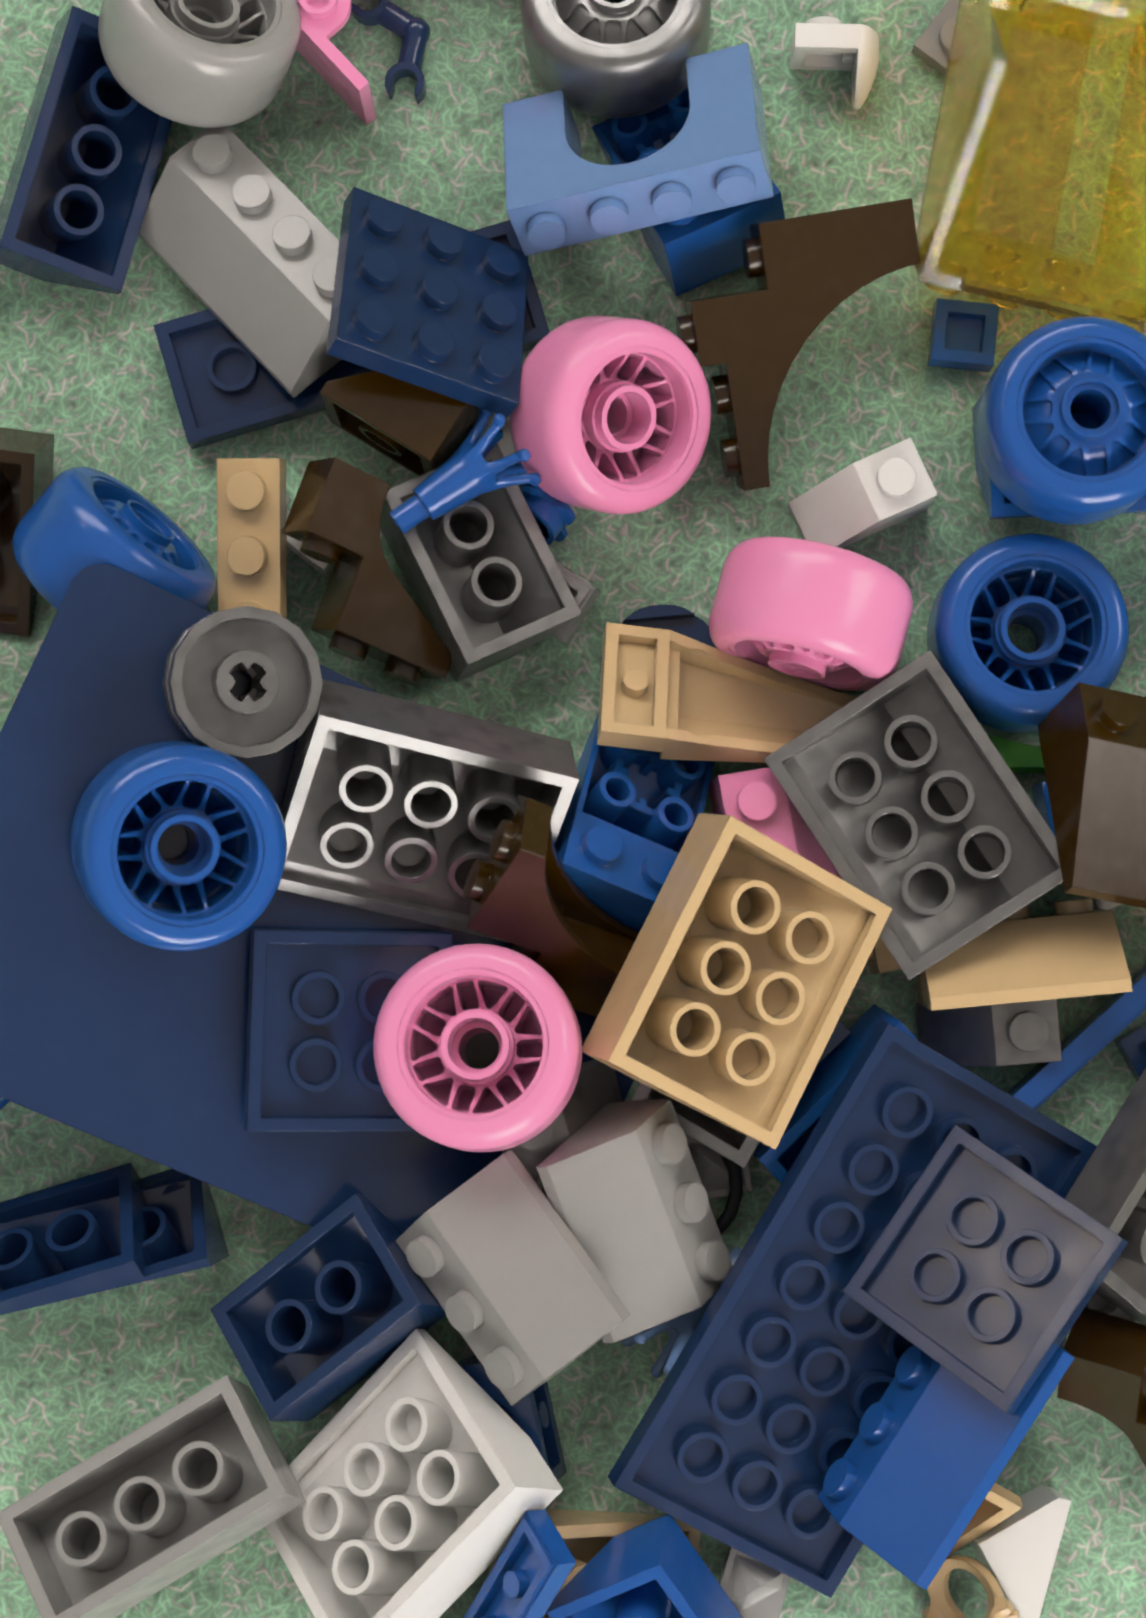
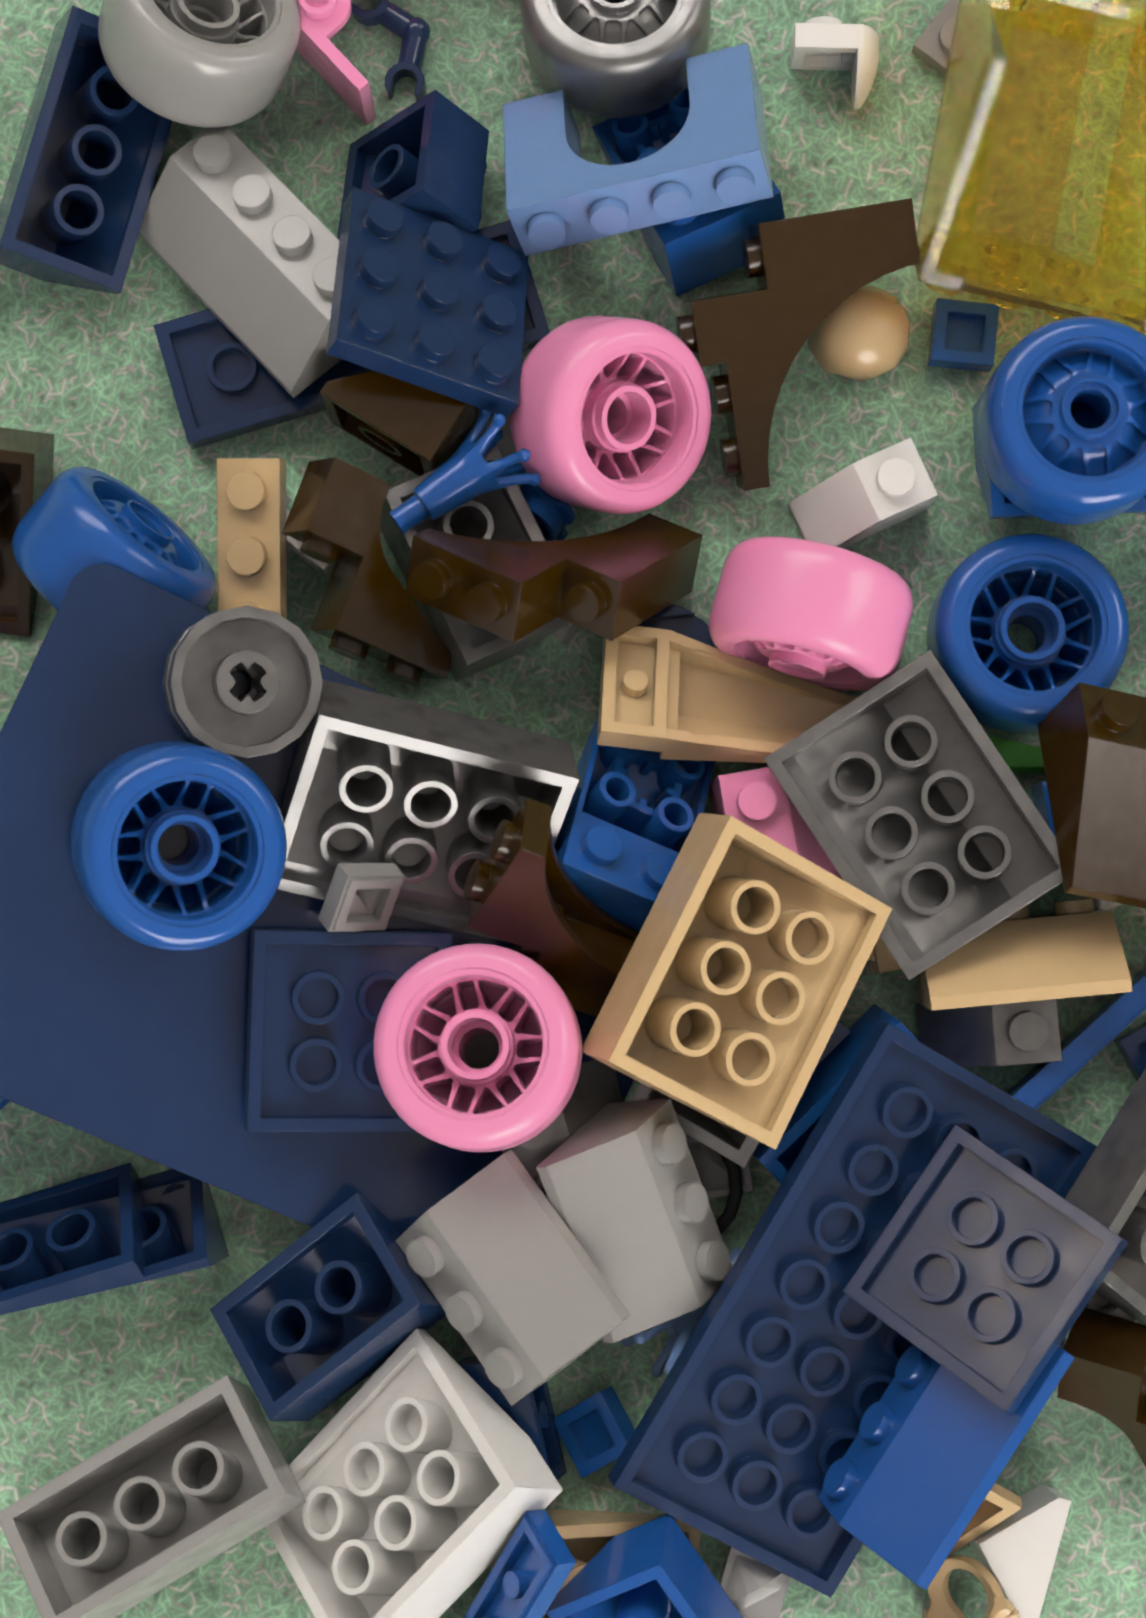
none -> light grey tile [318,863,405,932]
none -> dark blue slope [337,90,489,240]
none -> dark brown arch [406,513,703,643]
none -> blue plate [554,1386,635,1478]
none -> tan hair [808,285,910,382]

